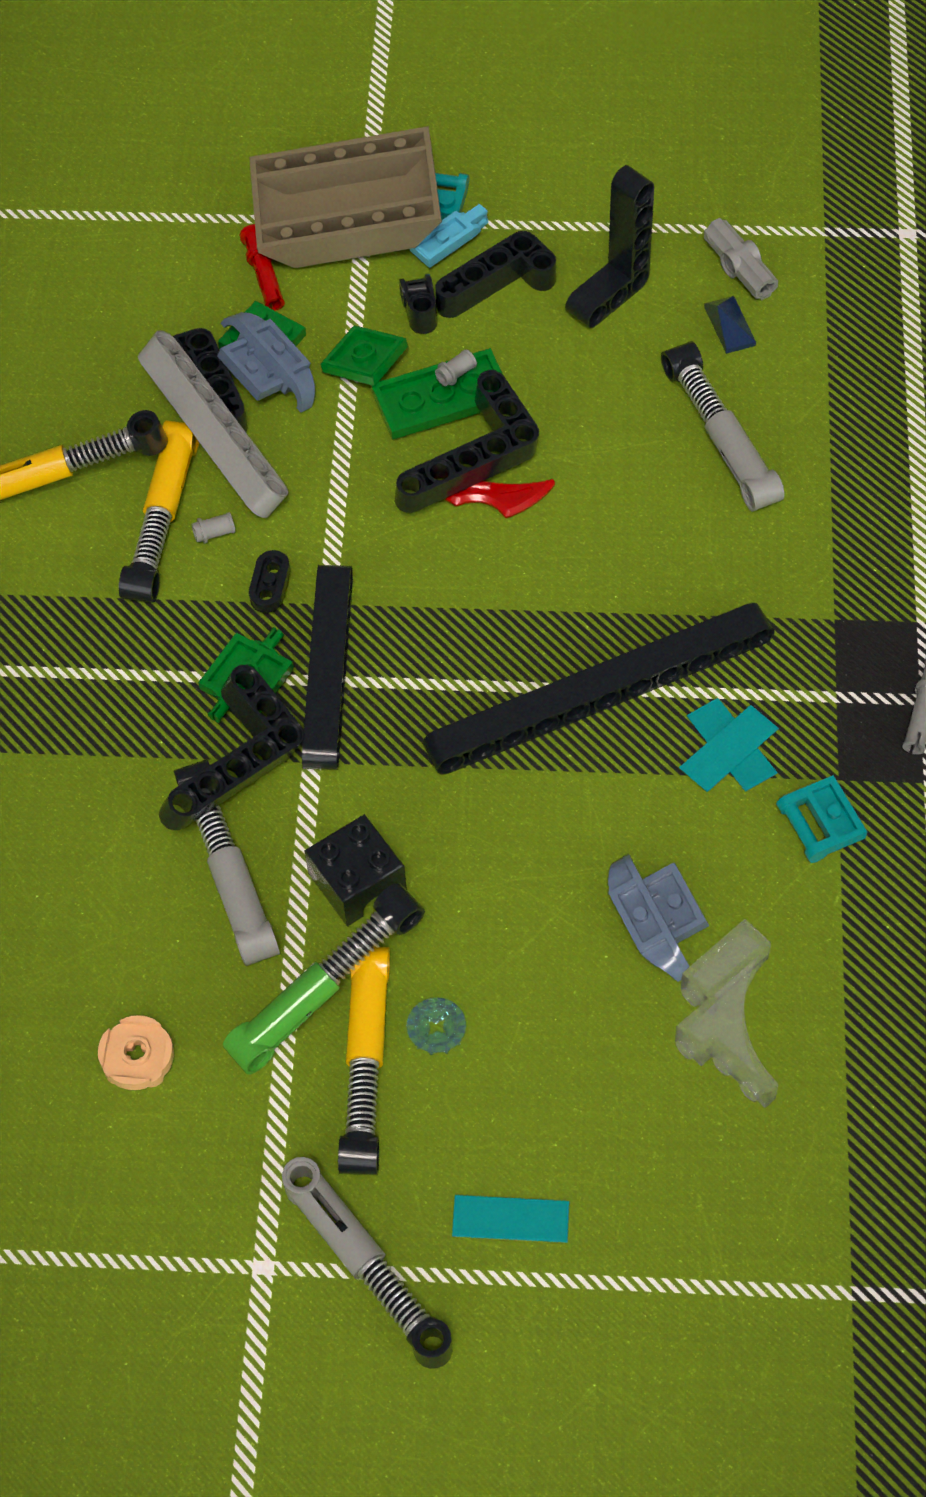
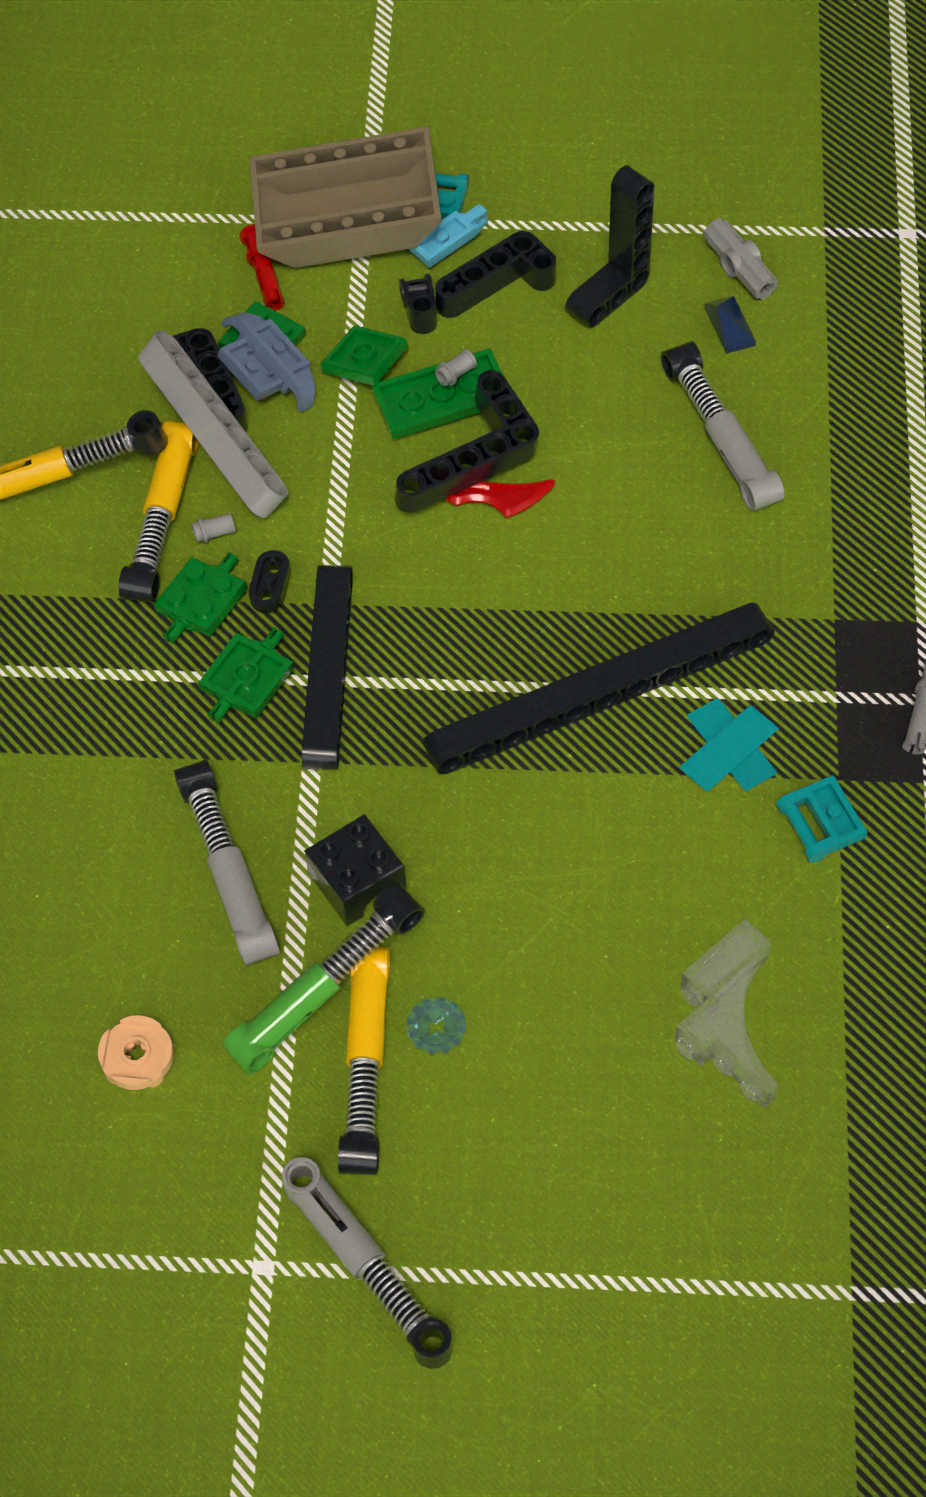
black beam [159,665,304,830] -> none
teal sticker [452,1195,569,1243] -> none
sand blue plate [608,853,709,982] -> none
none -> green plate [153,552,248,644]

